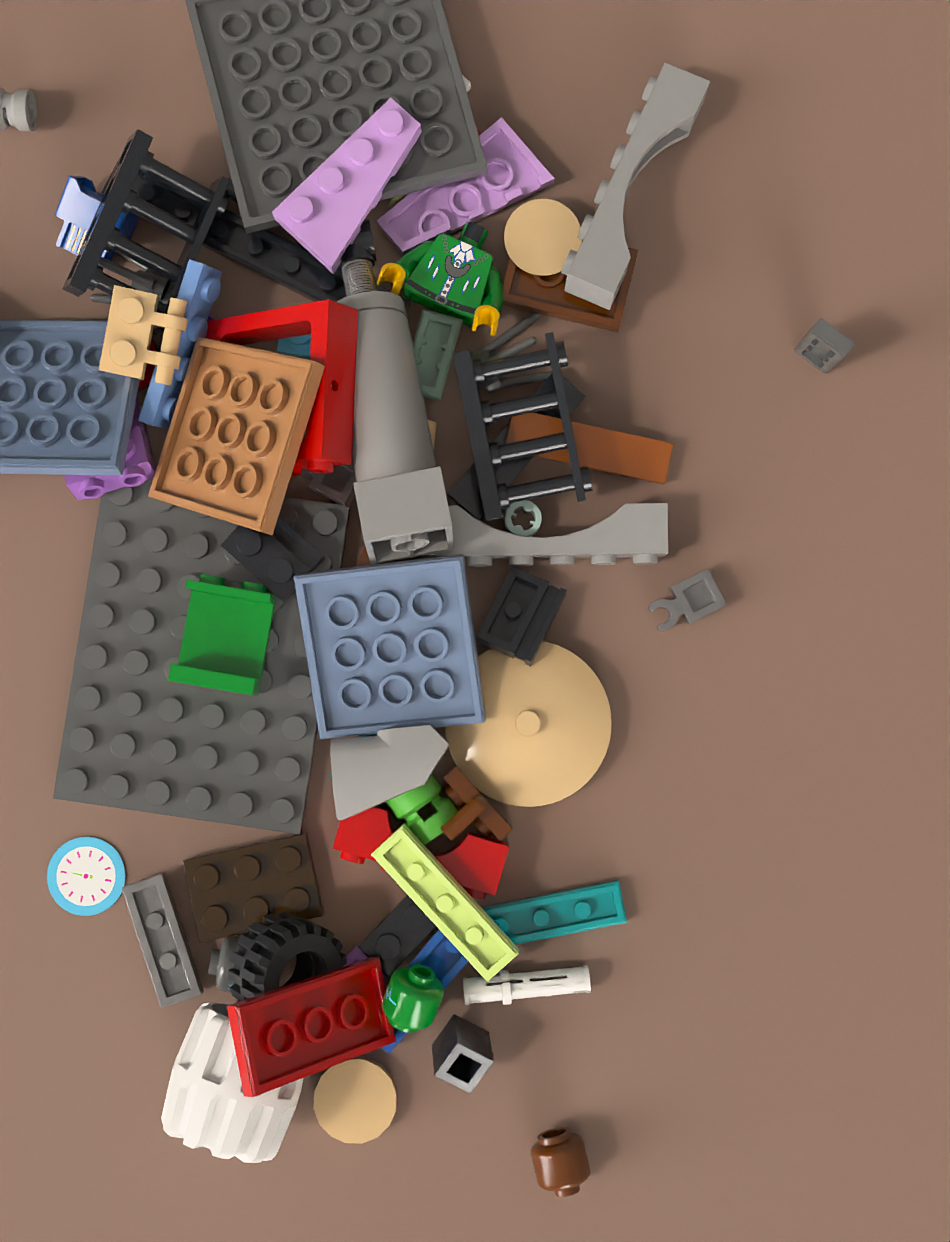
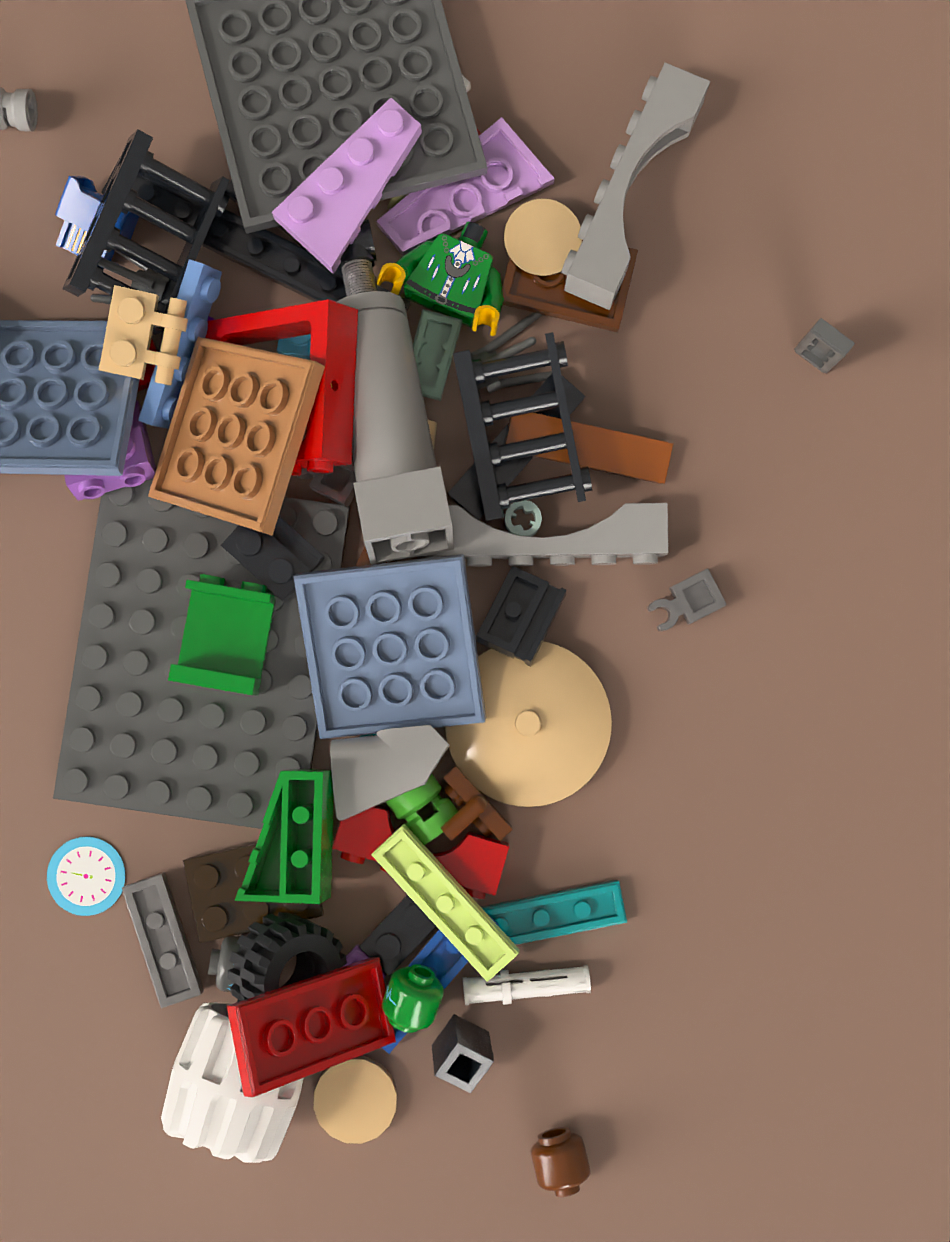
none -> green wedge [235,769,334,904]

